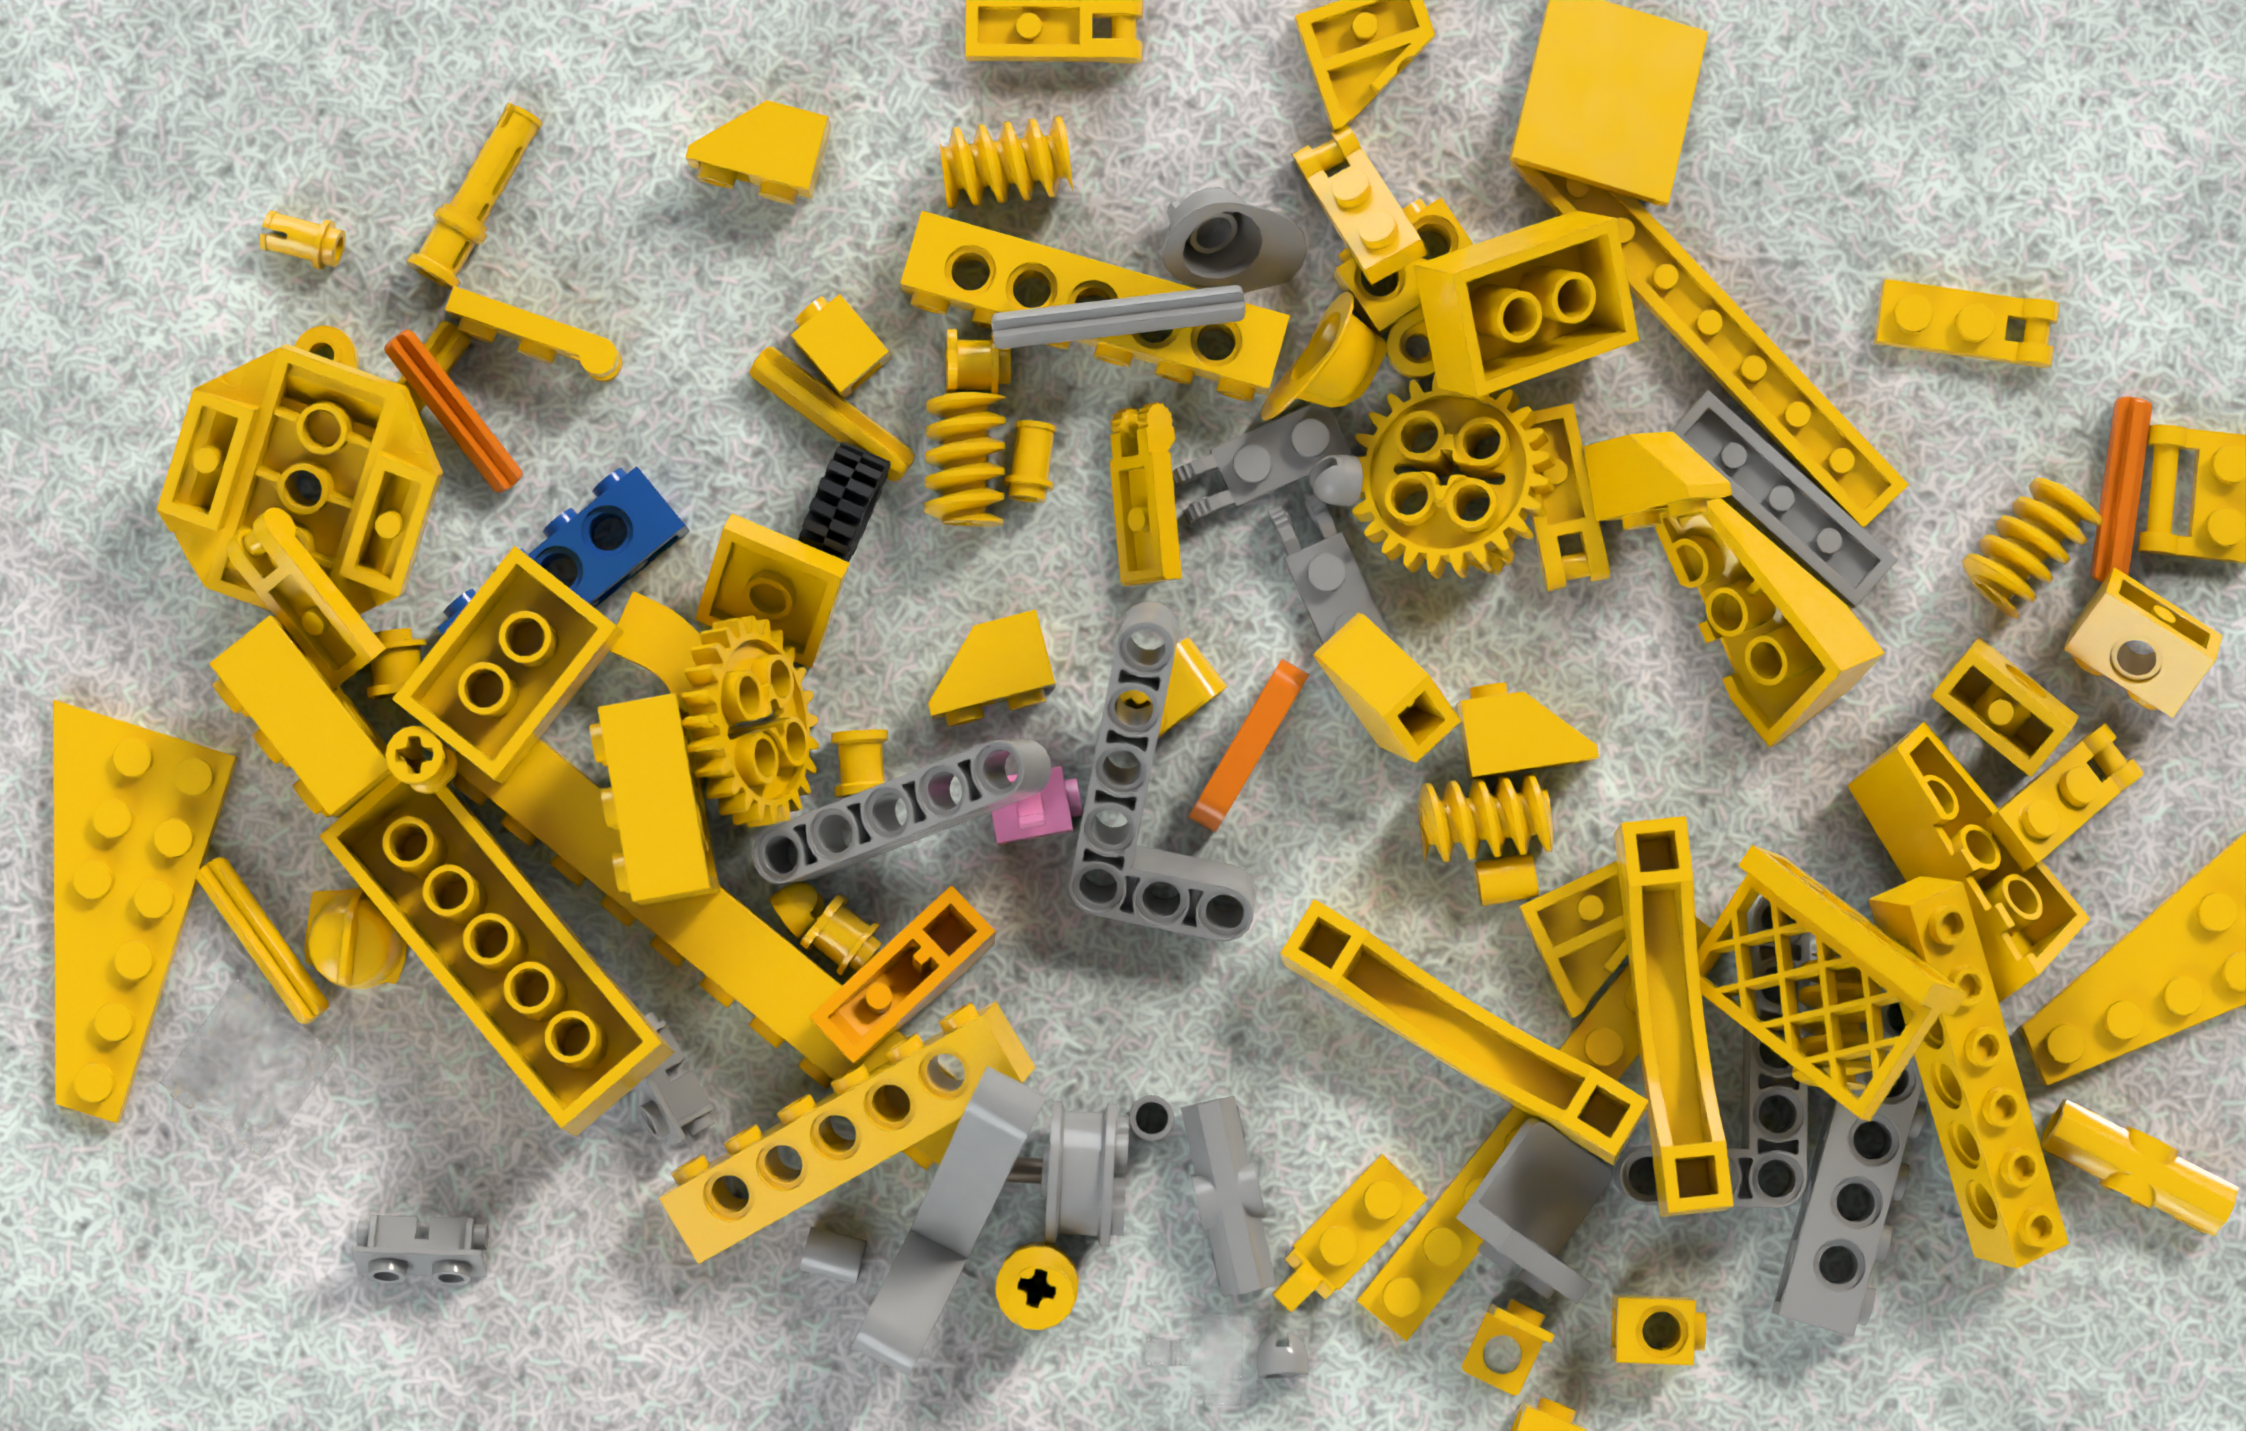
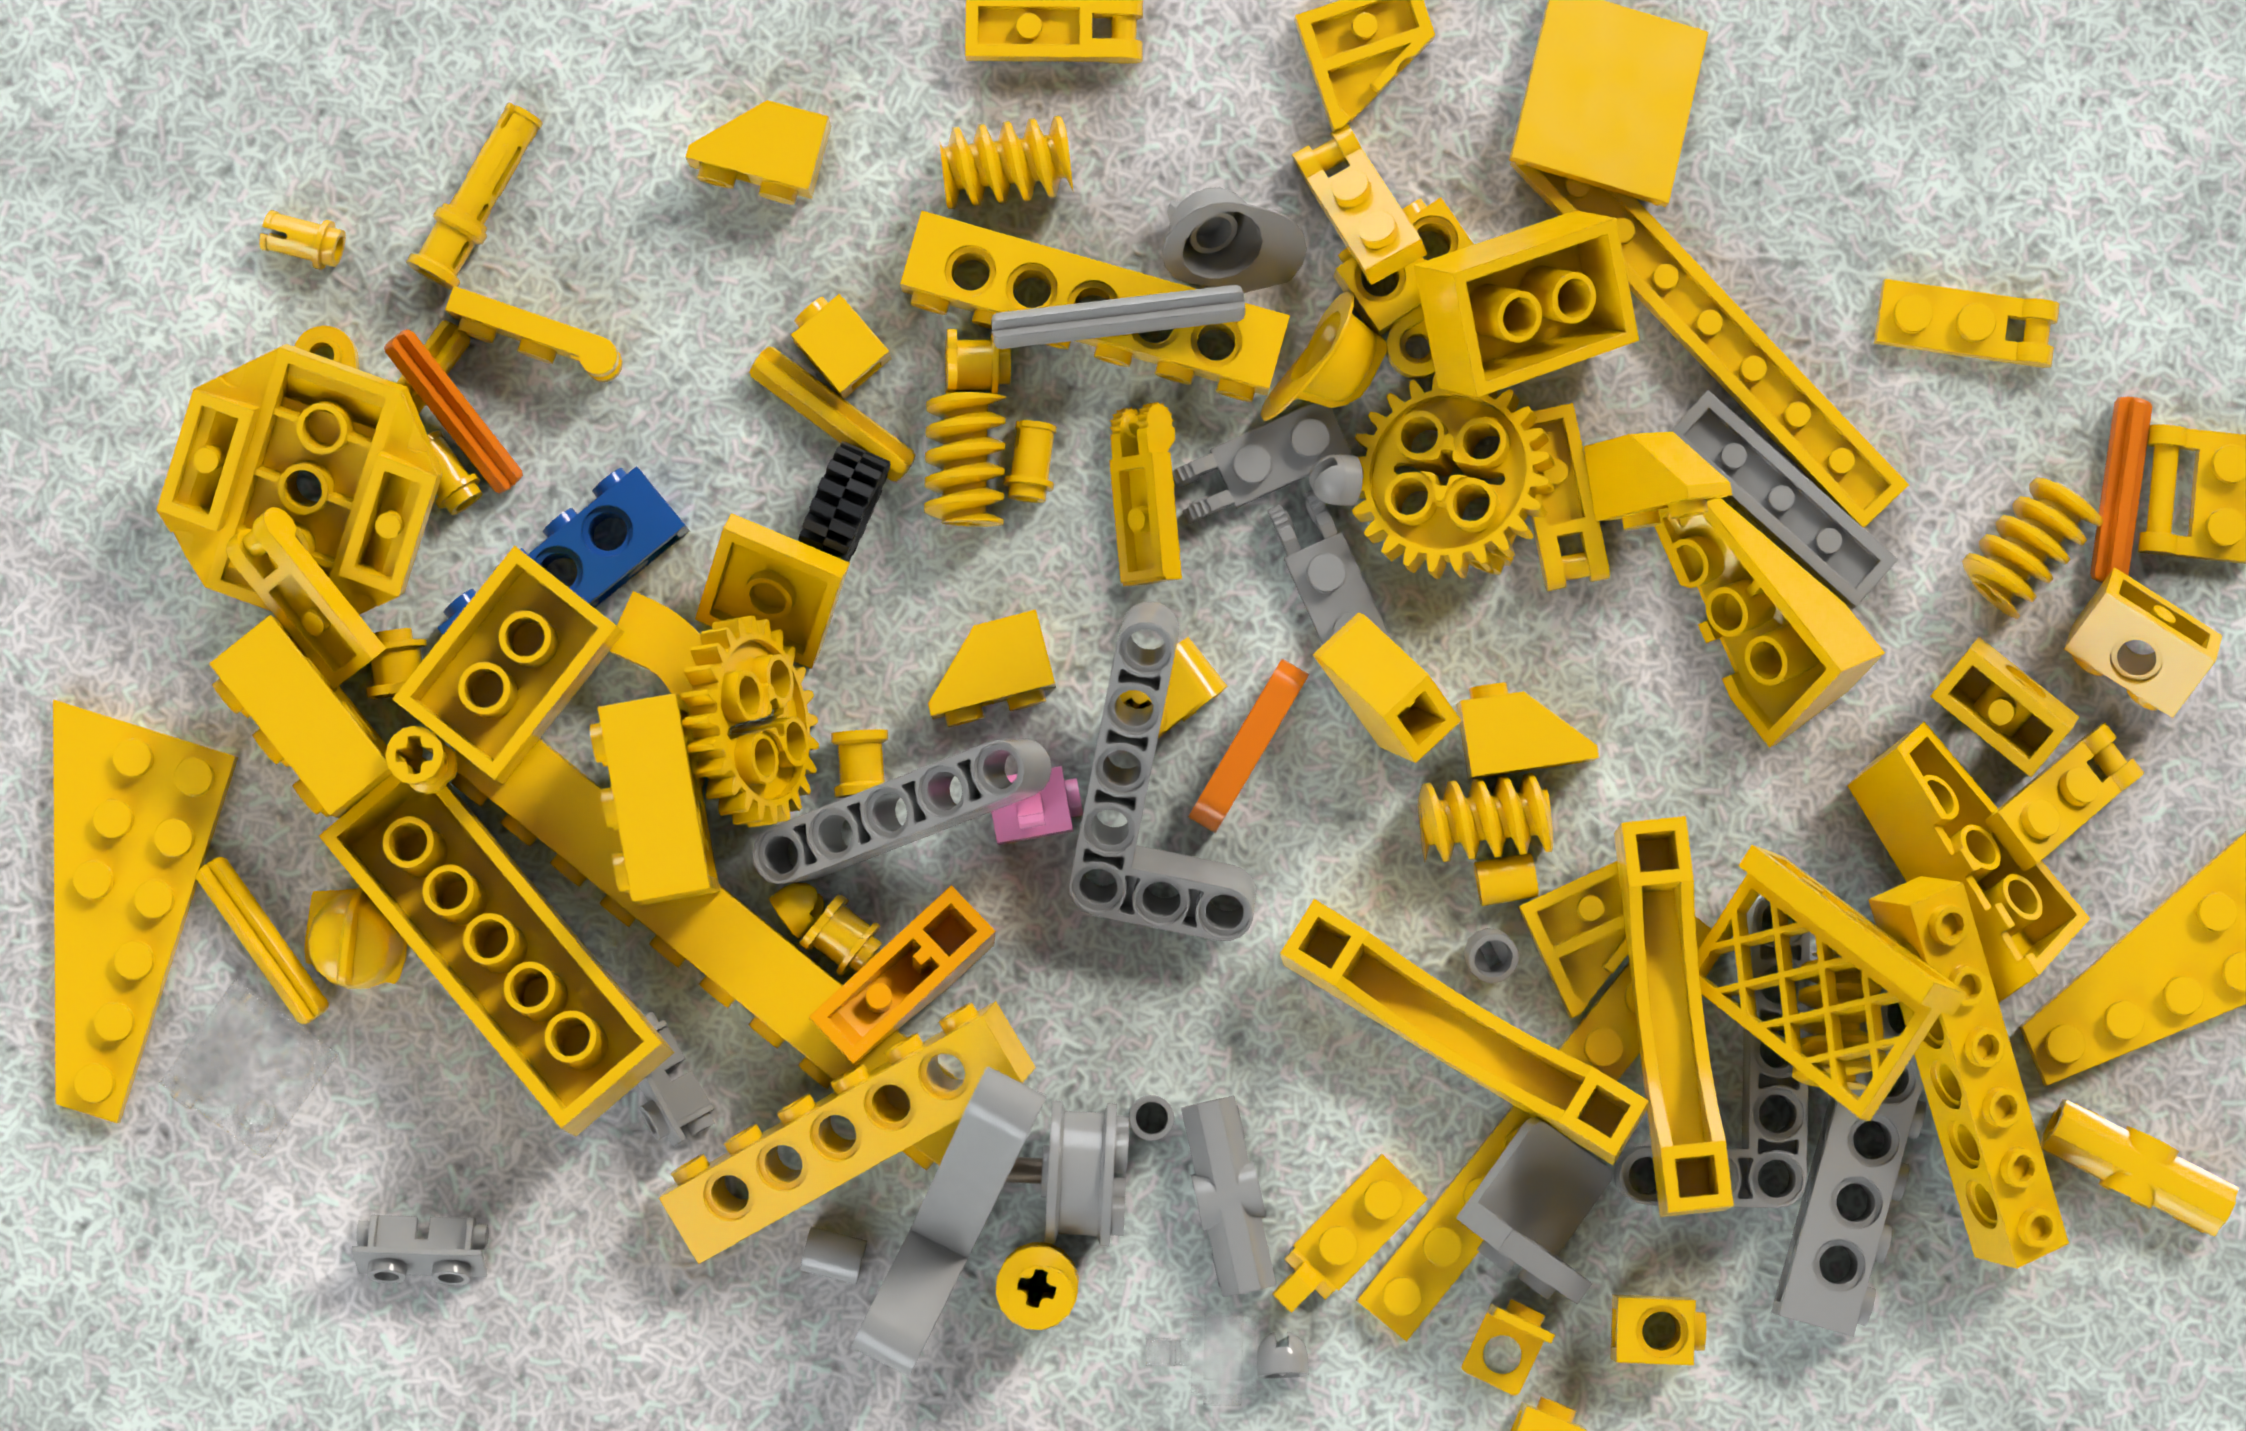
none -> yellow pin [428,430,483,515]
none -> light grey hinge [1464,928,1519,983]

